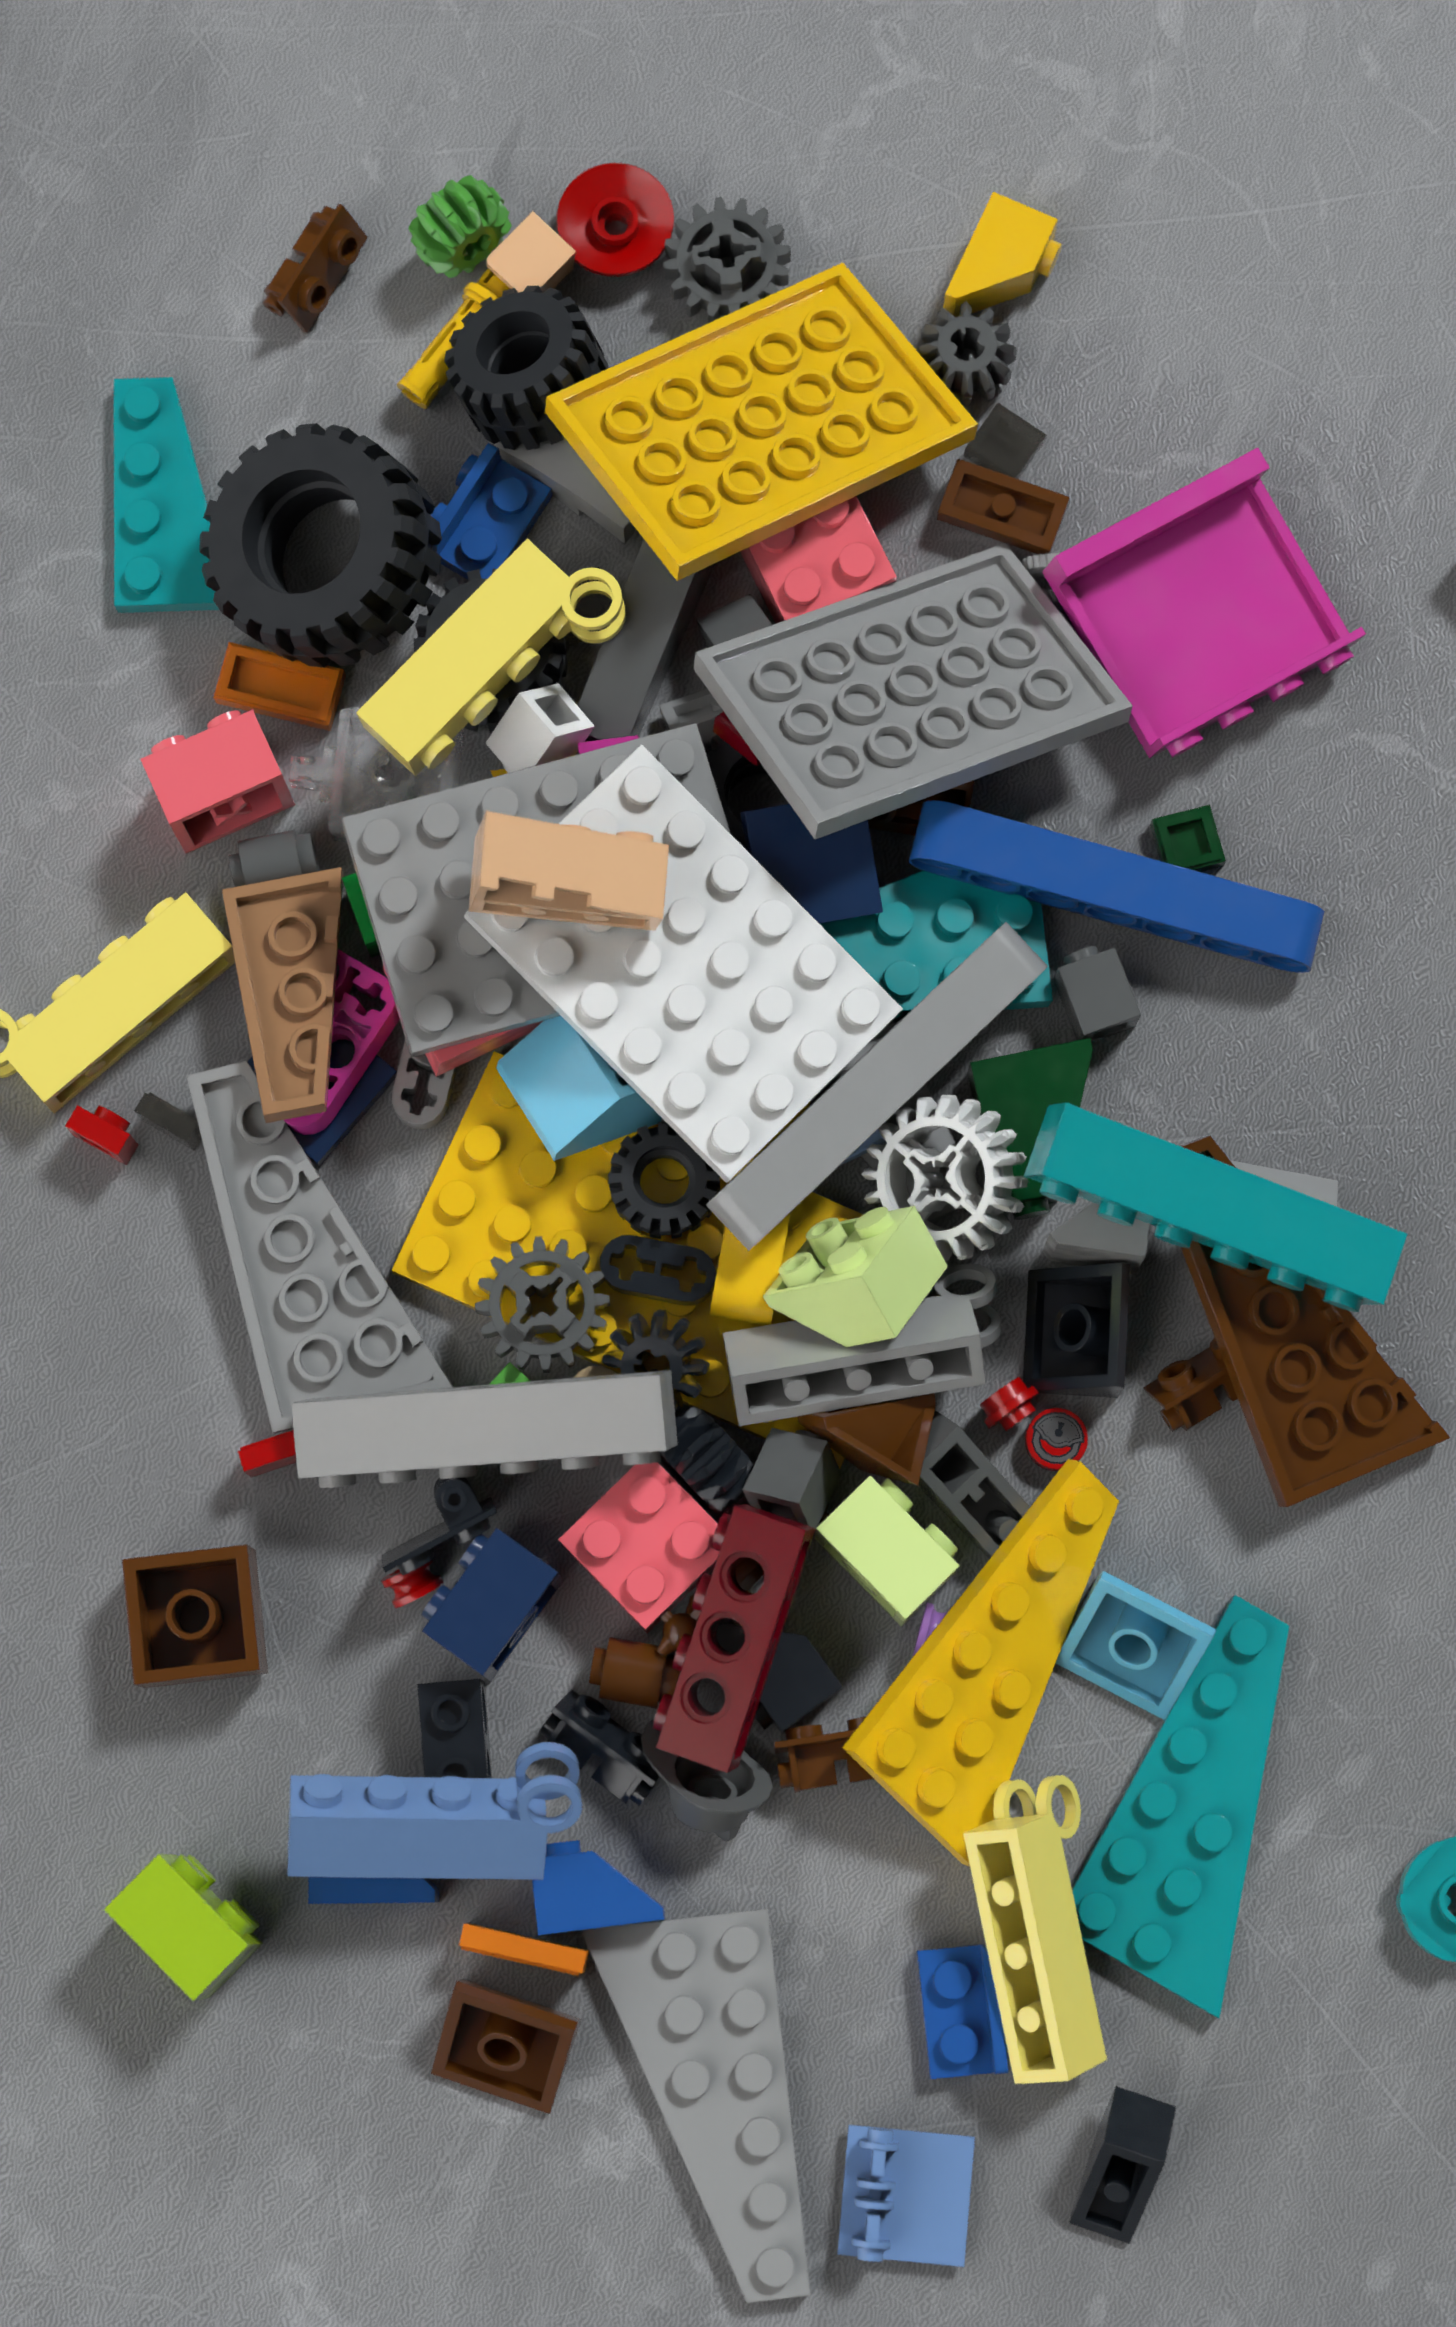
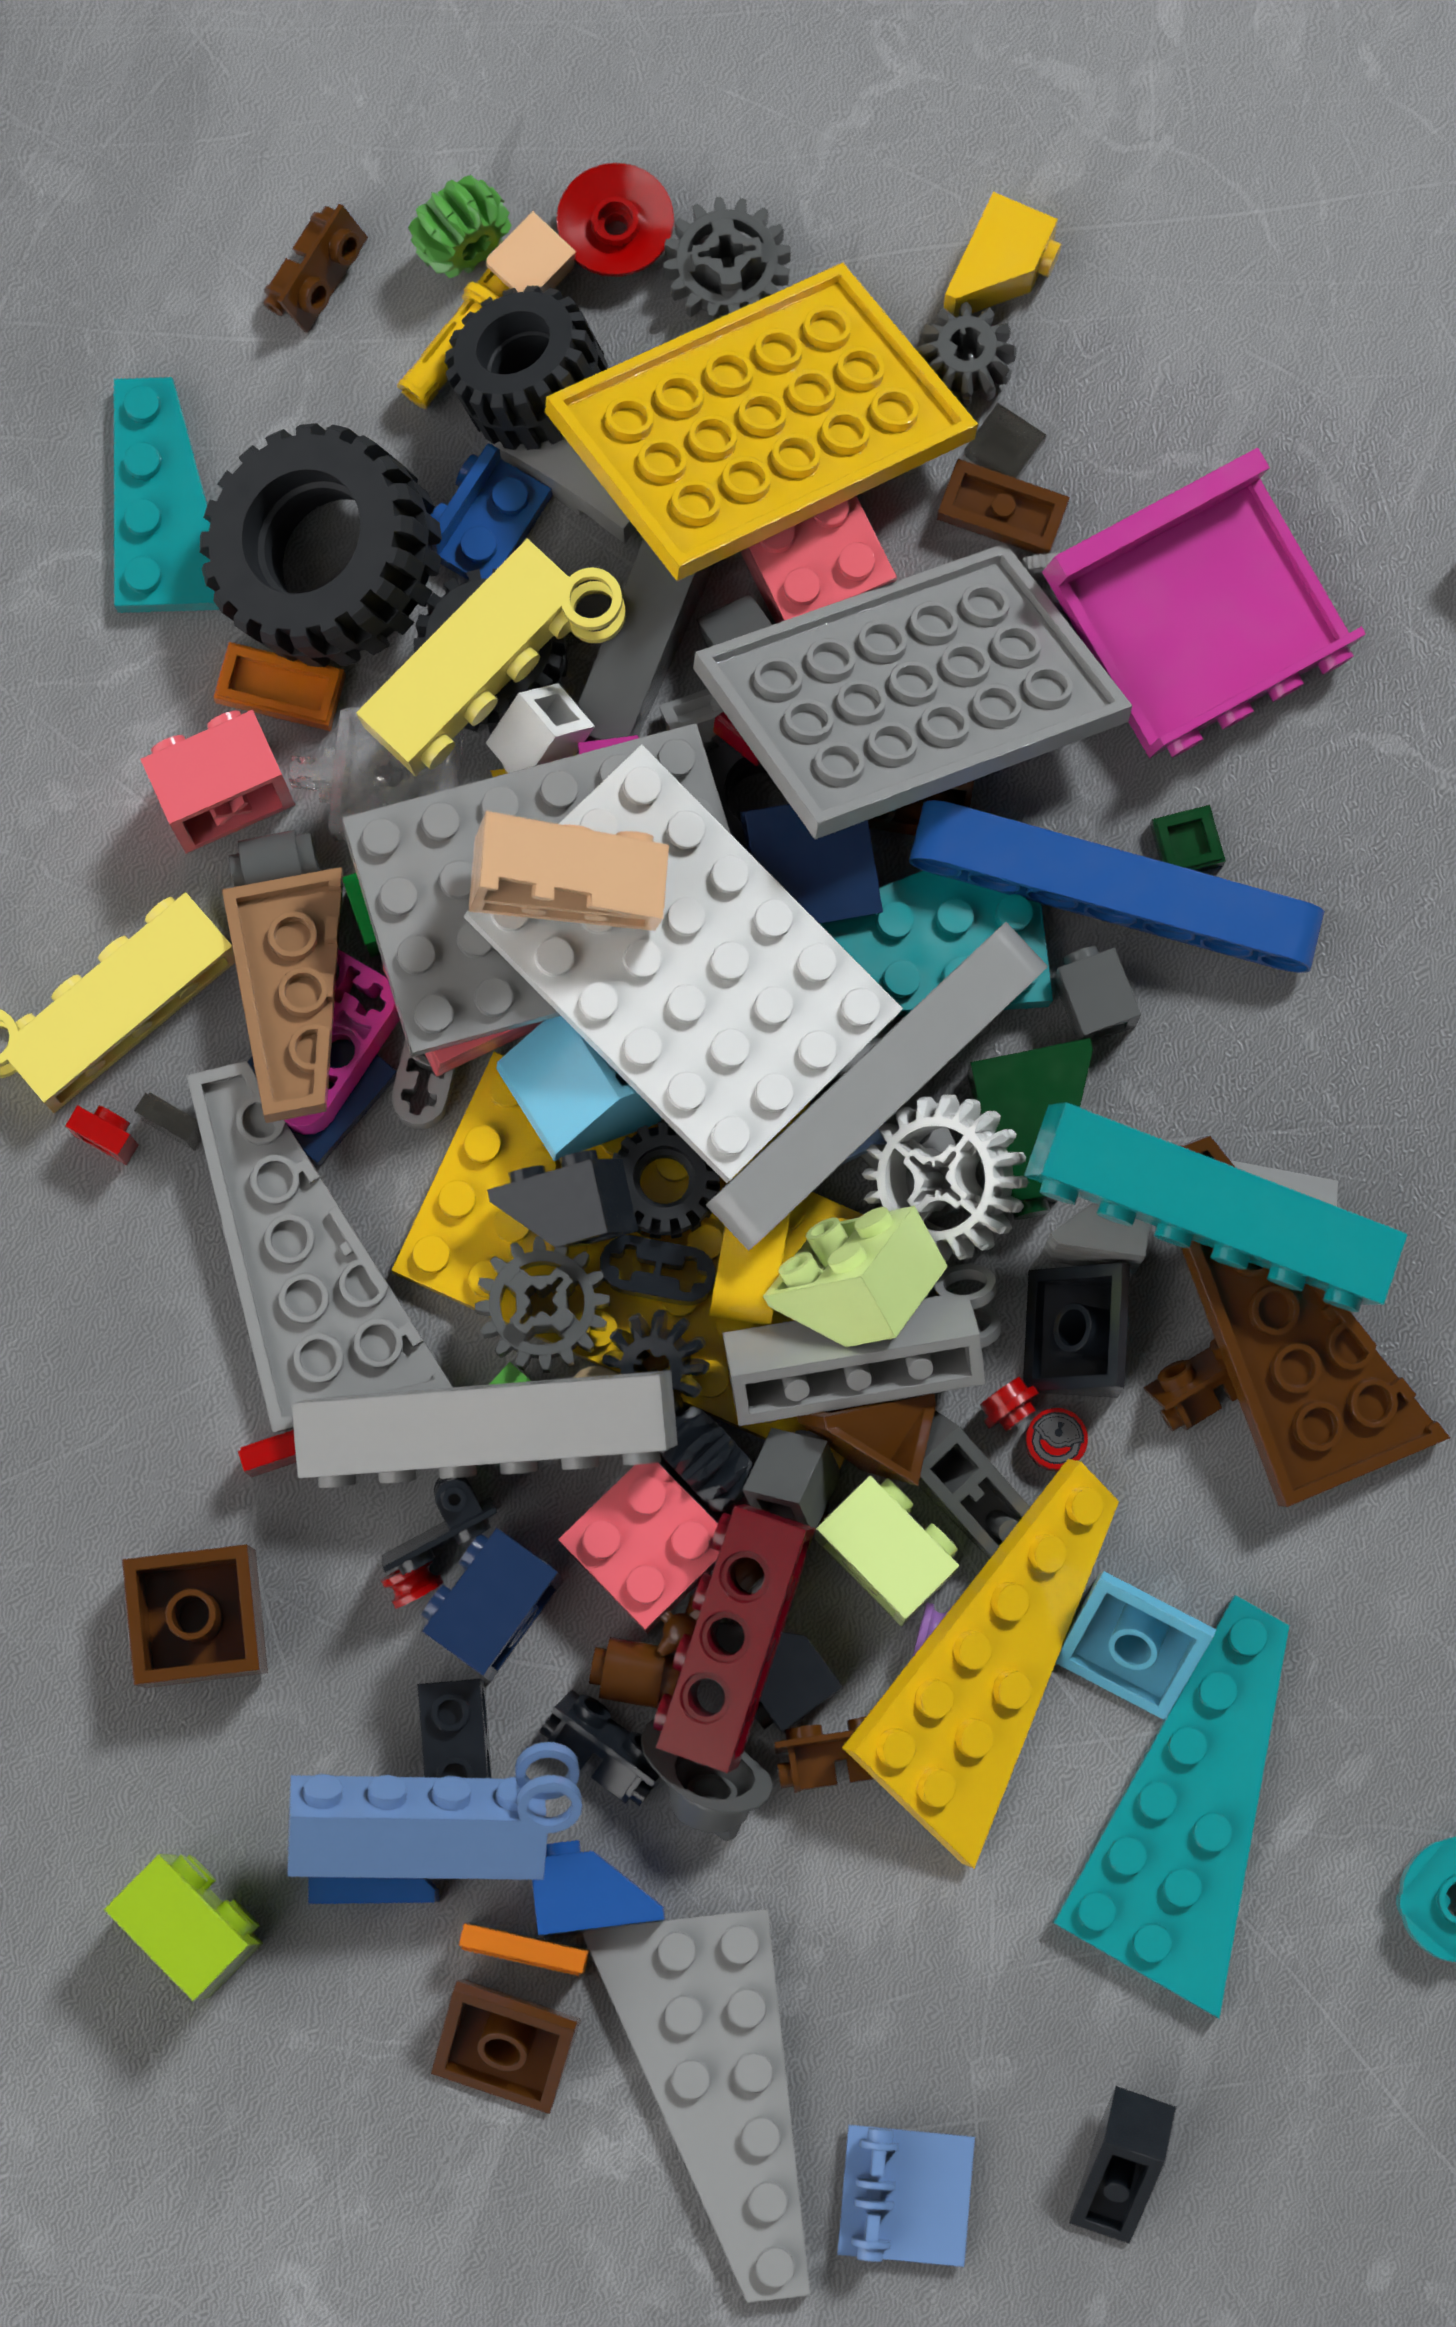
blue bracket [917,1944,1010,2079] -> none
light yellow hinge [963,1775,1107,2084] -> none
none -> black slope [487,1150,638,1247]

